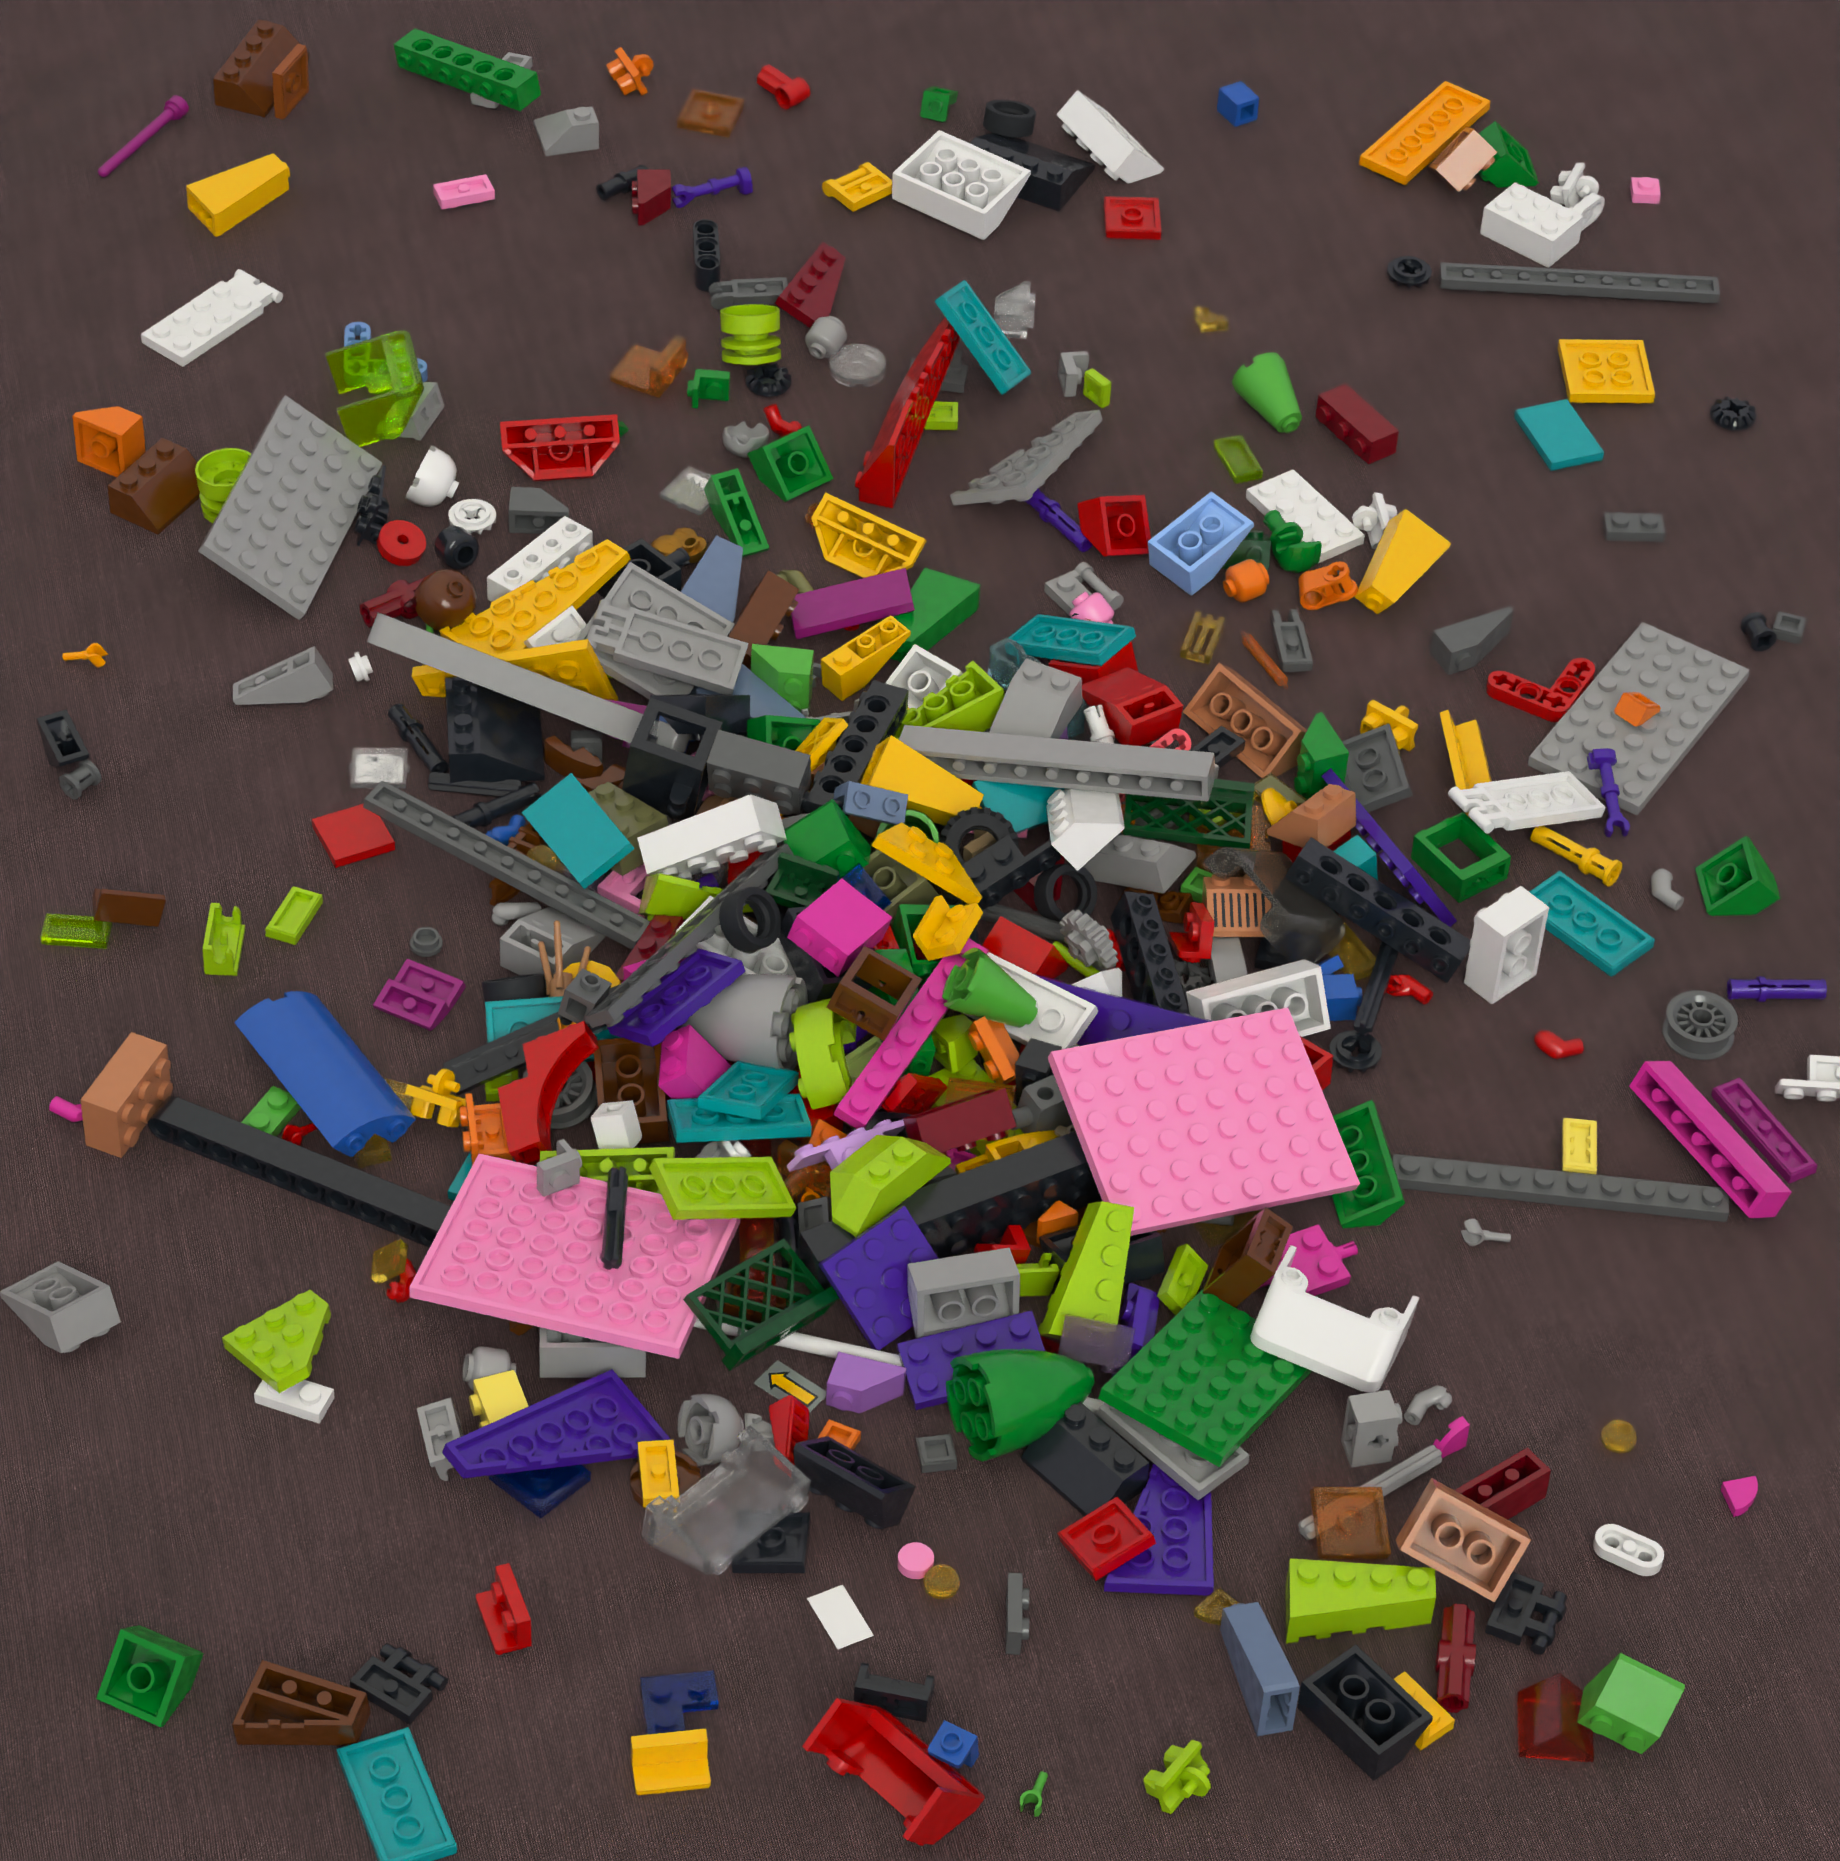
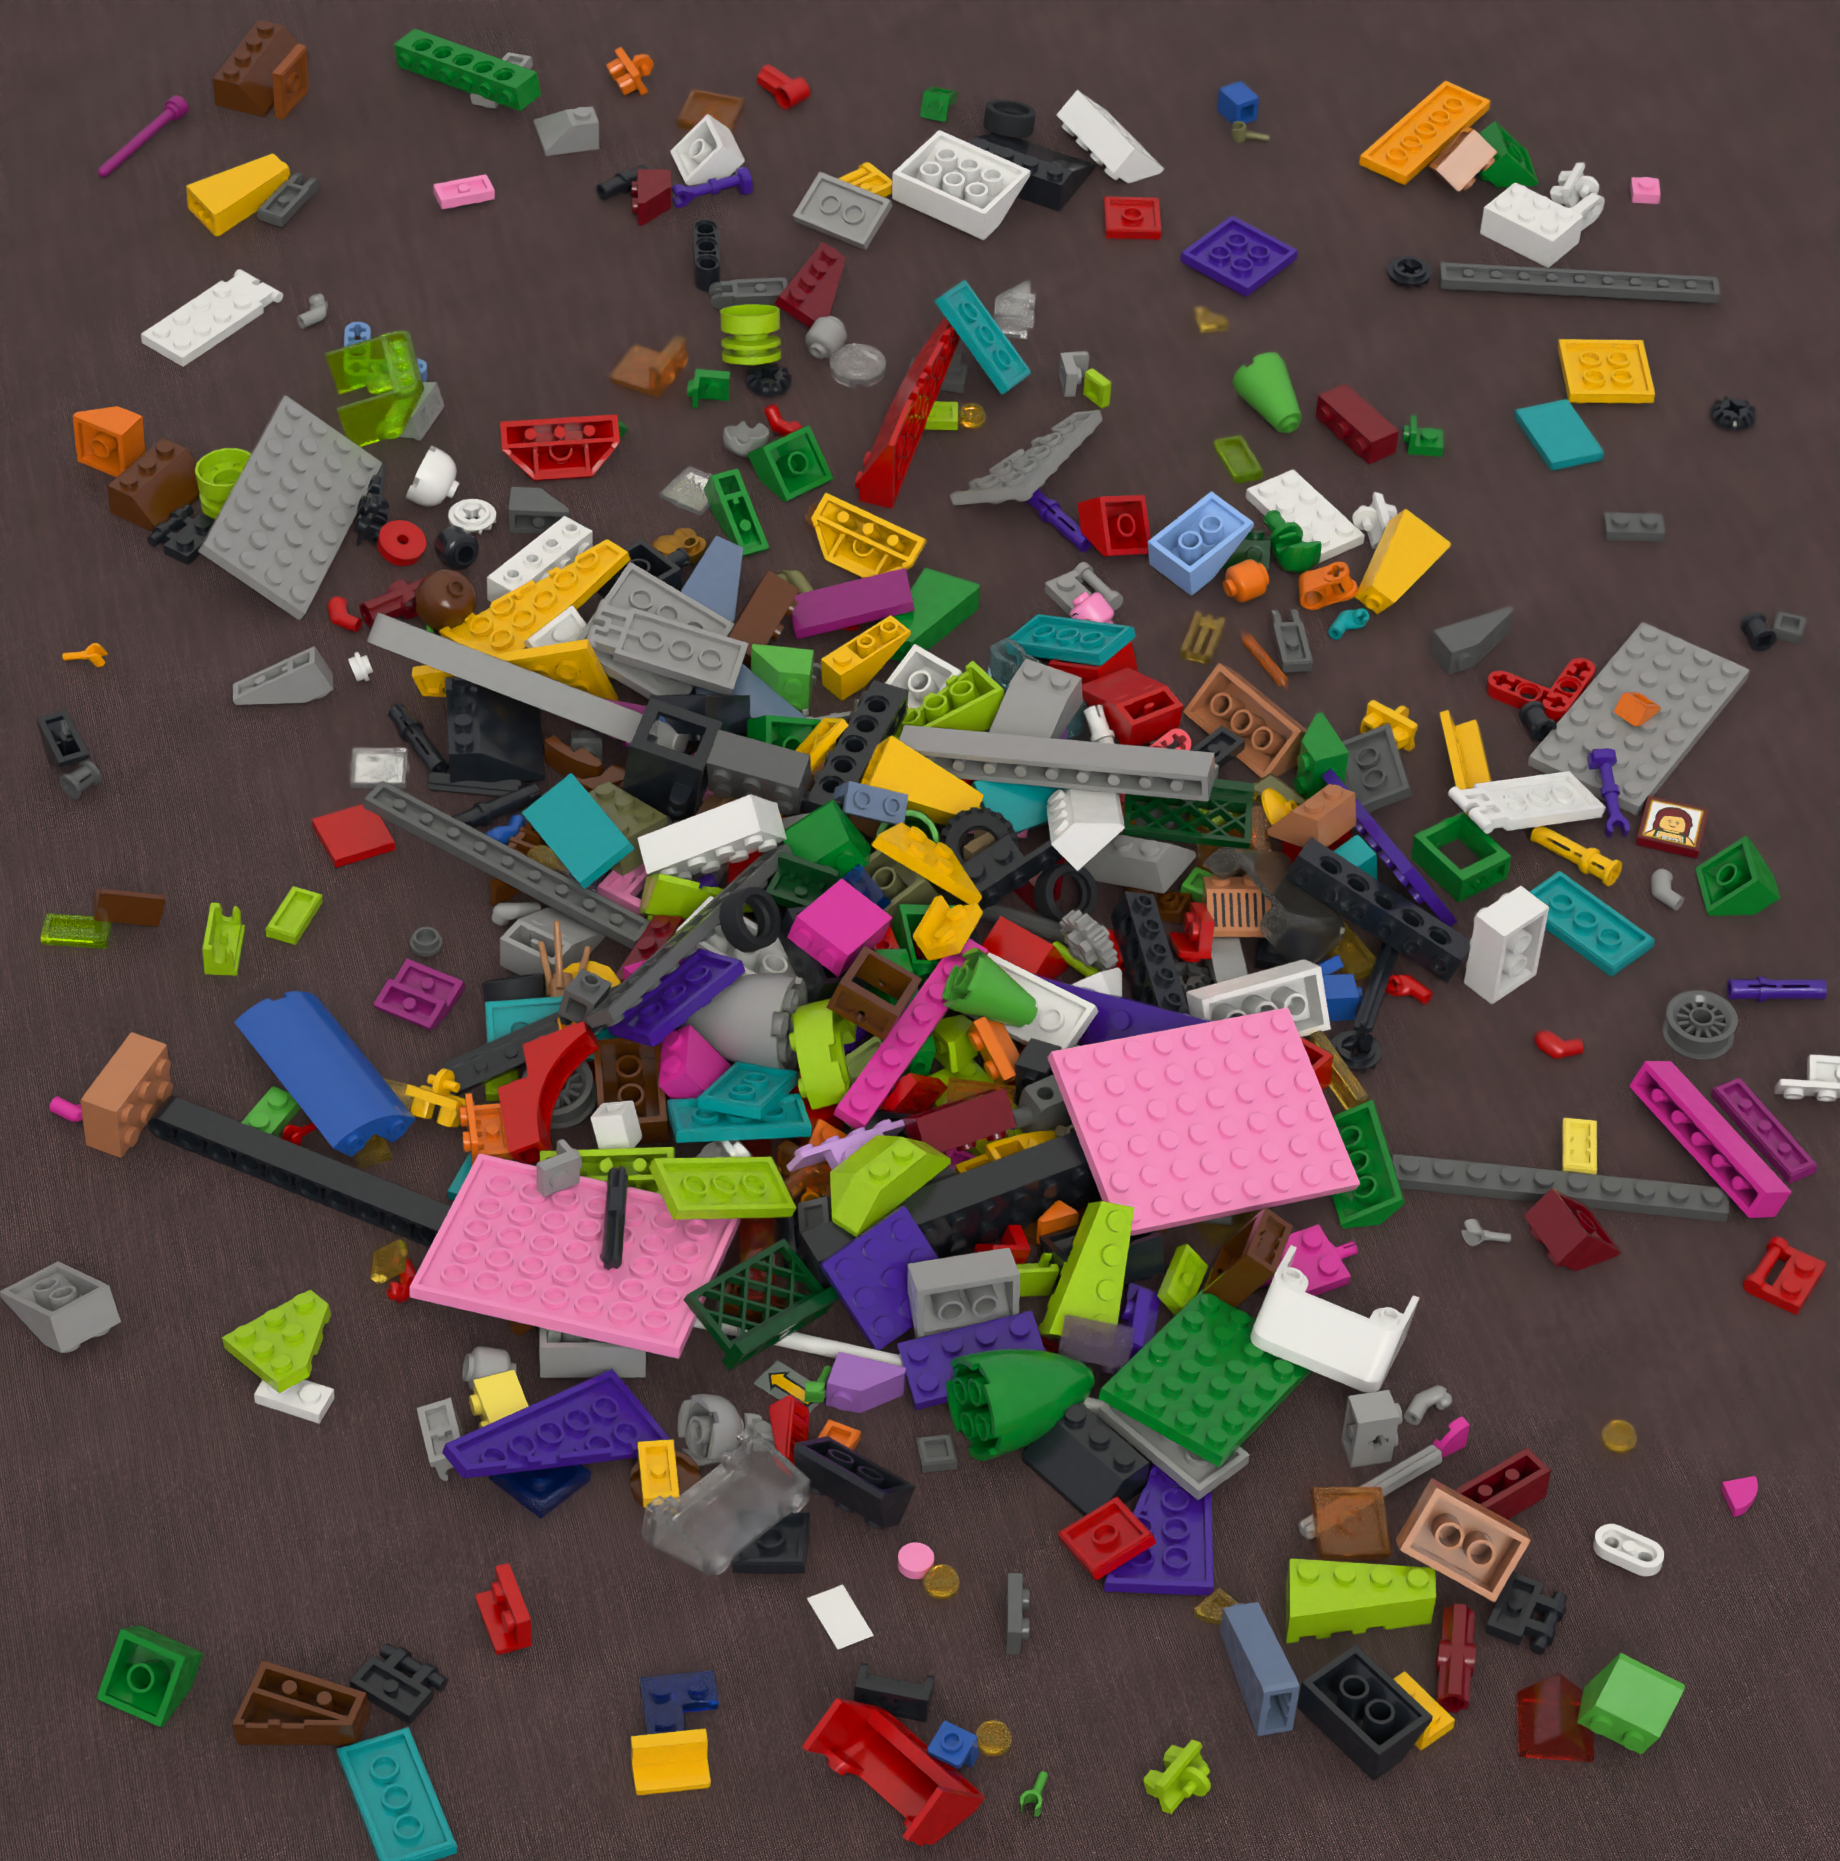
none -> black plate [147,504,215,565]
none -> dark grey hinge [257,172,319,227]
none -> light grey arm [297,293,328,329]
none -> red arm [327,596,362,633]
none -> white slope [670,114,745,186]
none -> light grey plate [793,172,893,250]
none -> bright green hand [805,1366,832,1403]
none -> clear yellow plate [958,403,986,429]
none -> clear yellow plate [975,1720,1012,1756]
none -> dark purple plate [1180,215,1298,297]
none -> olive hand [1232,121,1269,143]
none -> clear yellow tile [1310,1030,1369,1110]
none -> teal arm [1328,608,1370,640]
none -> green bracket [1402,415,1444,457]
none -> black bush [1518,701,1557,741]
none -> dark red slope [1524,1188,1621,1271]
none -> tile [1636,796,1709,859]
none -> red plate [1743,1236,1827,1316]

